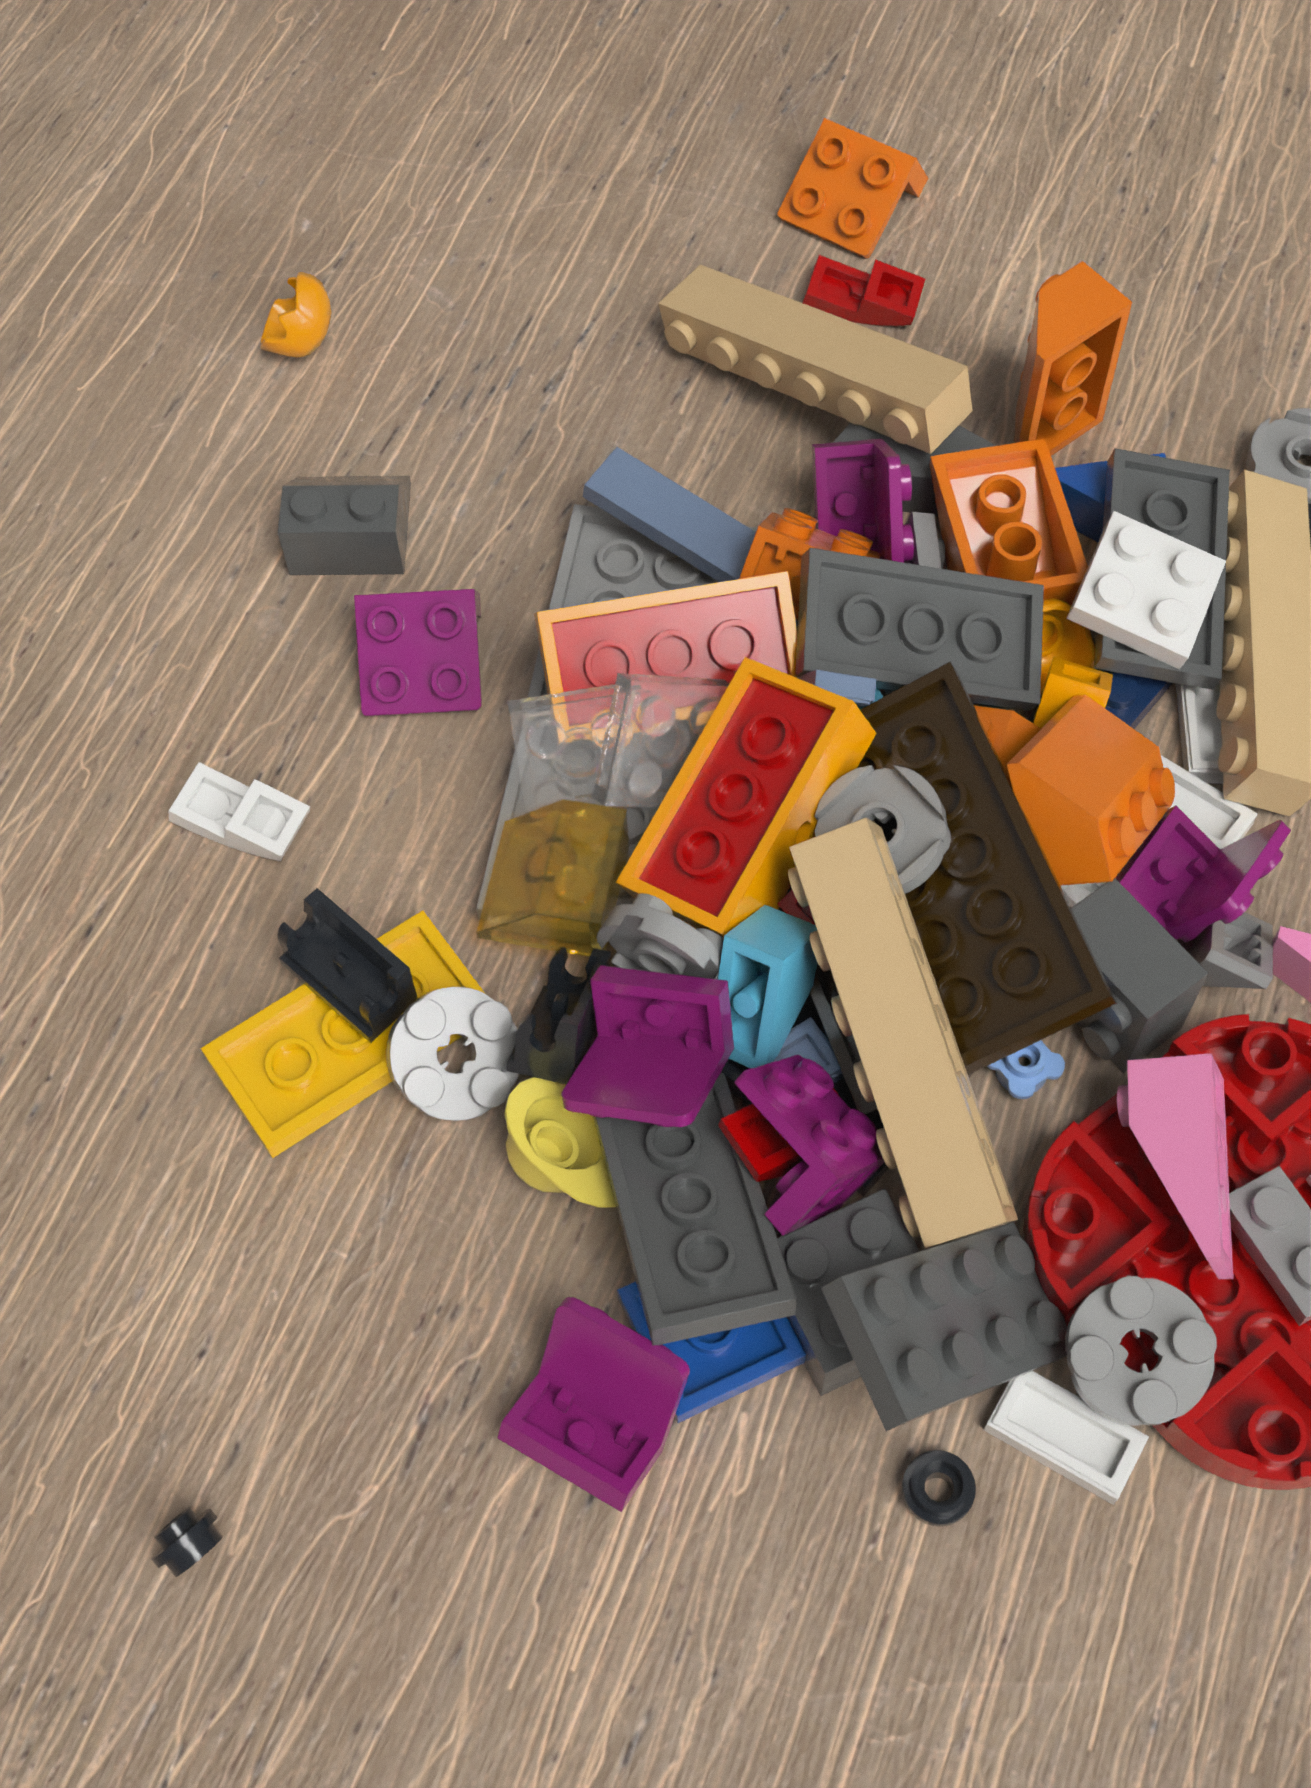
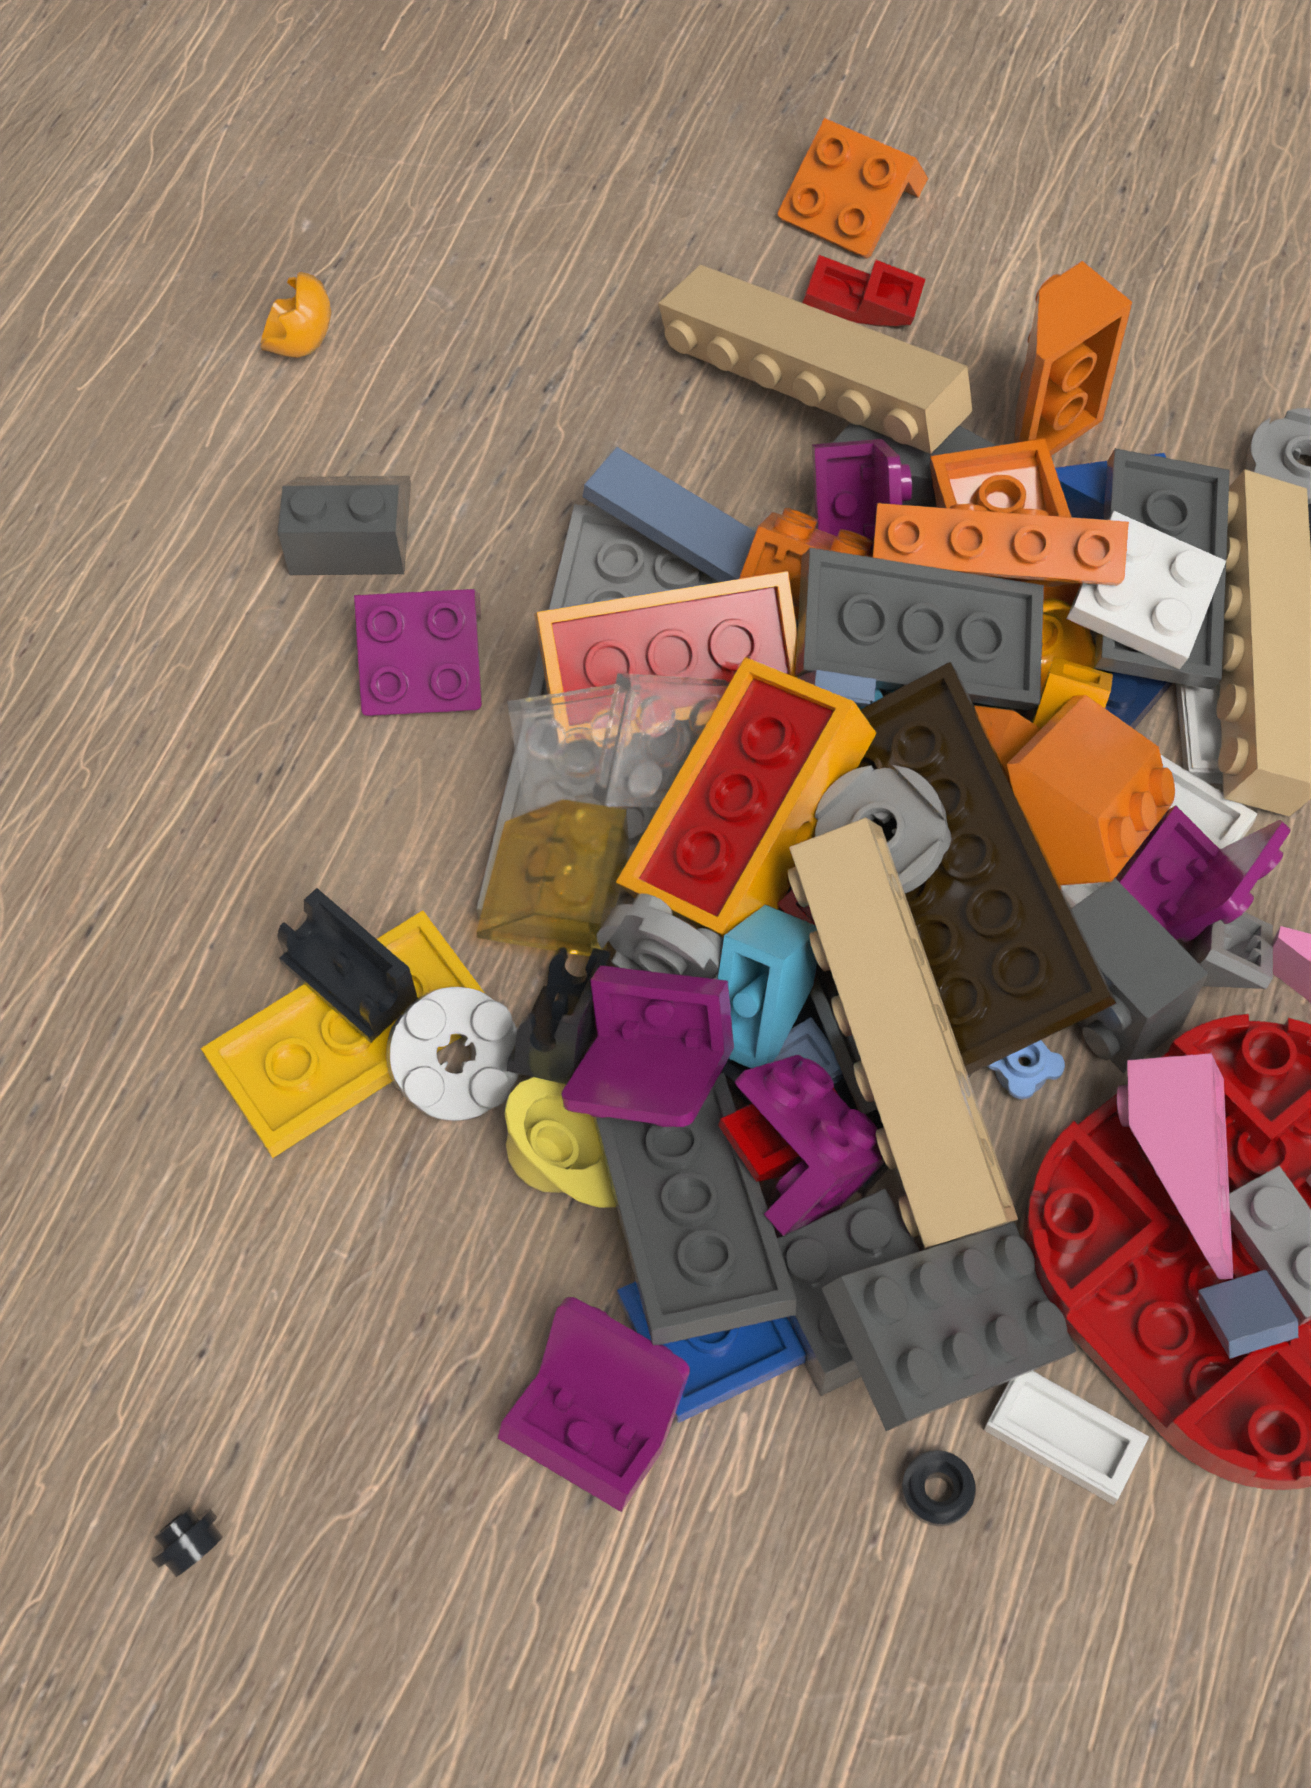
white slope [169,762,310,861] -> none
light grey plate [1065,1276,1217,1426] -> none
none -> orange bracket [873,503,1129,586]
none -> sand blue tile [1199,1270,1299,1358]

